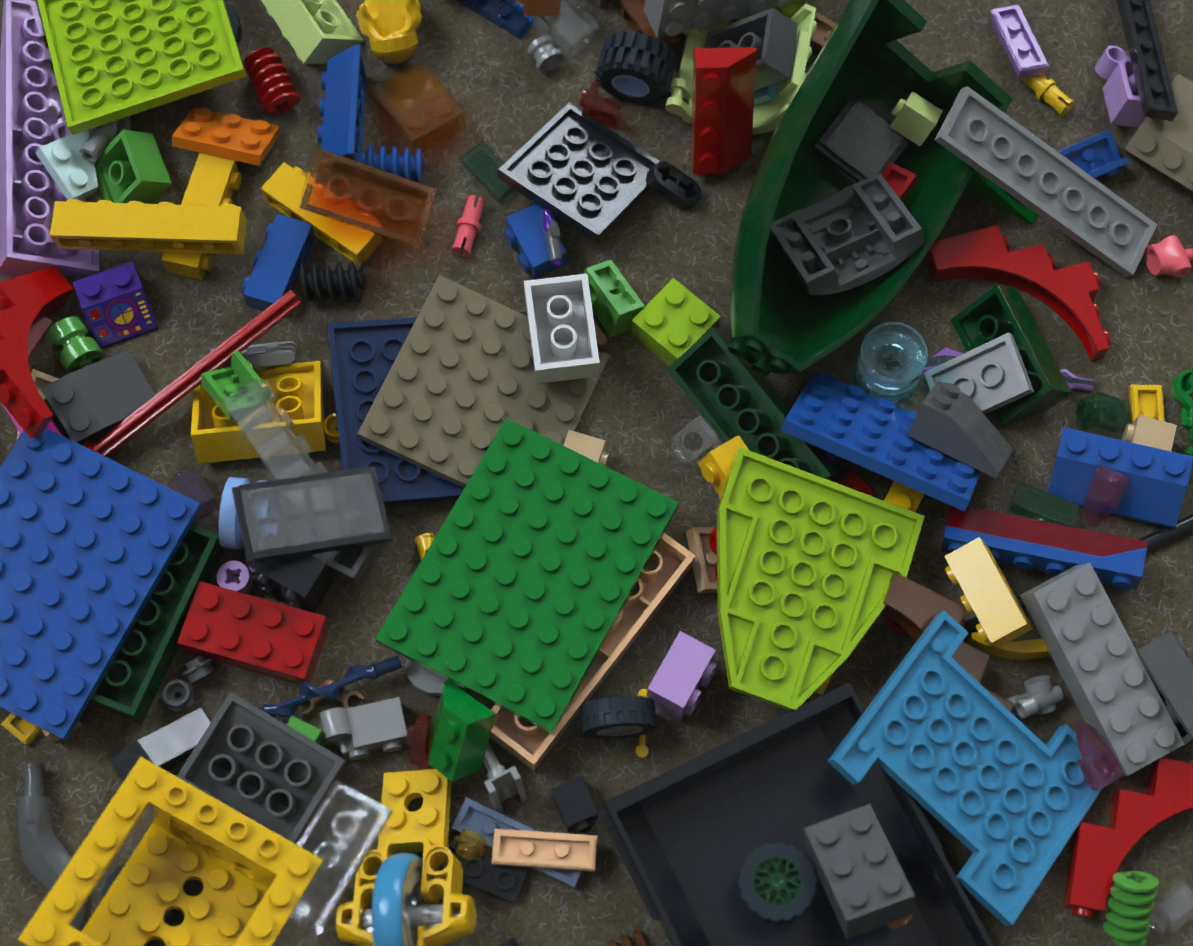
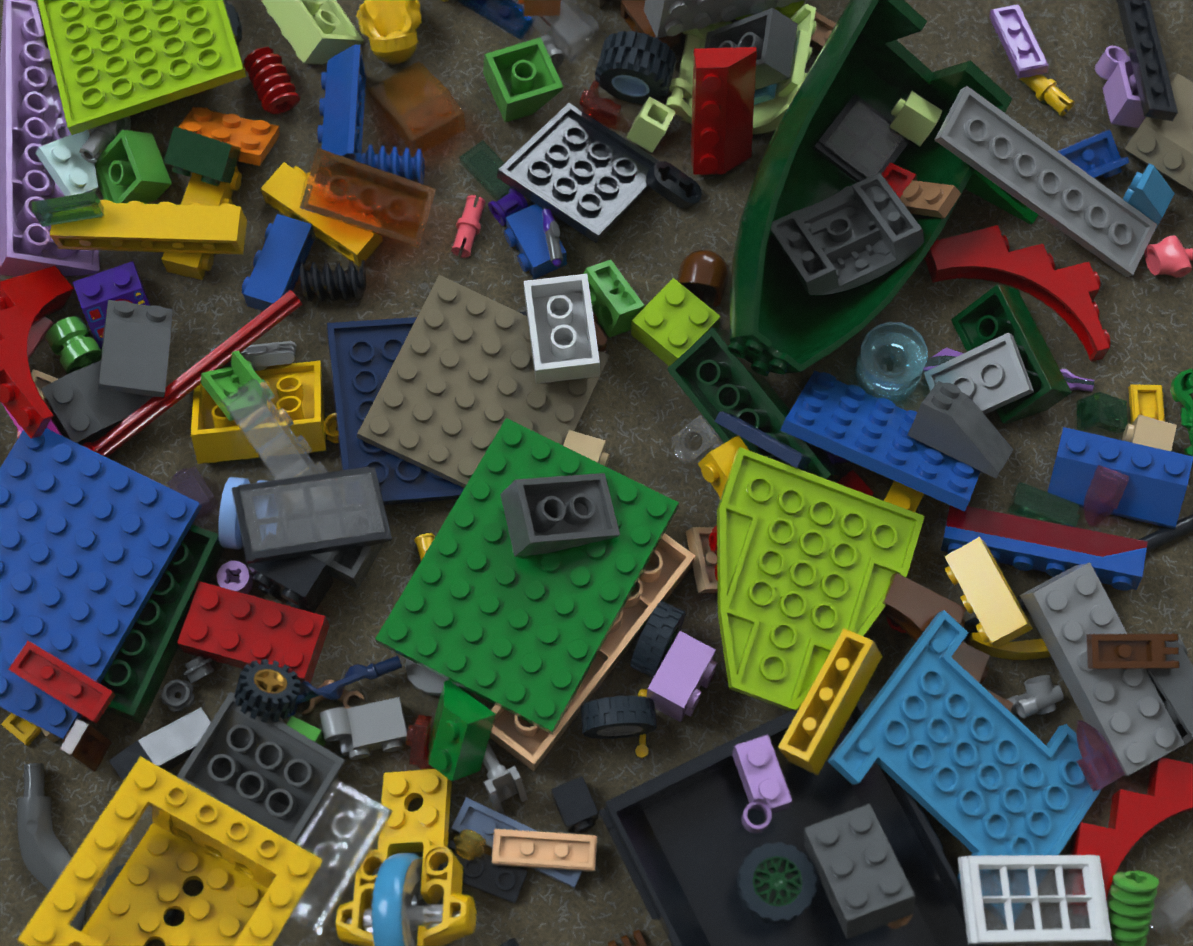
none -> red plate [8,641,116,724]
none -> clear green tile [32,191,104,226]
none -> reddish brown plate [60,719,112,772]
none -> dark grey slope [98,300,172,397]
none -> dark green brick [164,126,241,187]
none -> black wheel [234,659,300,722]
none -> bright green slope [483,37,563,123]
none -> dark purple bush [488,188,528,226]
none -> dark grey slope [500,473,620,557]
none -> yellowish green brick [626,96,676,152]
none -> black wheel [630,601,686,678]
none -> reddish brown helmet [677,250,729,307]
none -> dark blue tile [714,411,811,470]
none -> lavender hinge [732,735,792,833]
none -> yellow brick [778,628,882,775]
none -> medium nougat plate [900,180,961,219]
none -> white piece [958,855,1112,944]
none -> reddish brown hinge [1087,634,1180,669]
none -> dark azure slope [1123,163,1174,228]

